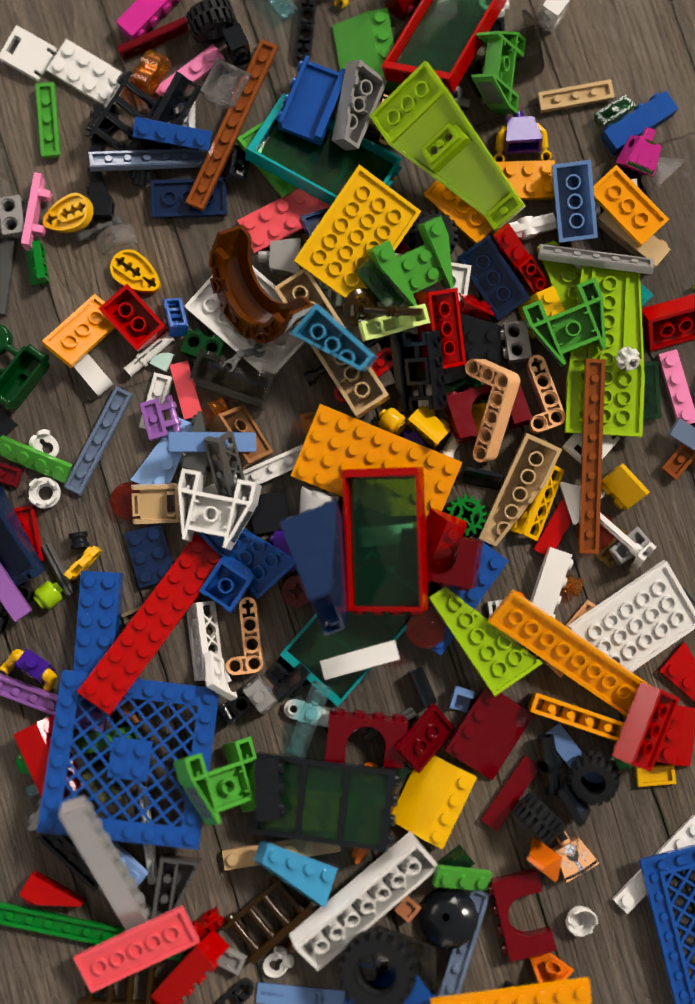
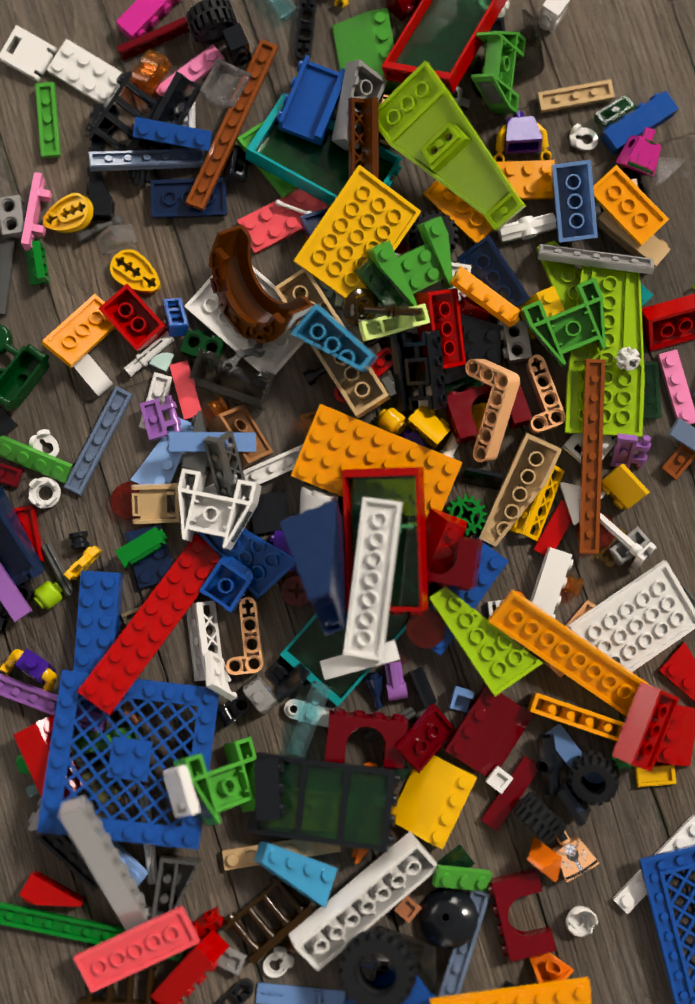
light grey torso [258,238,301,277] -> none
red slope [492,223,550,295] -> none
none -> green window [115,527,168,568]
none -> white container [163,765,200,818]
none -> white hinge [275,200,312,215]
none -> white plate [343,497,403,661]
none -> reddish brown fence [348,97,379,178]
none -> dark blue cone [364,672,383,709]
none -> dark grey plate [379,376,396,396]
none -> medium lavender piece [384,661,408,701]
none -> light orange hinge [450,266,521,327]
none -> white plate [485,765,513,794]
none -> white piece [569,124,598,151]
none -> medium lavender plate [610,433,651,469]

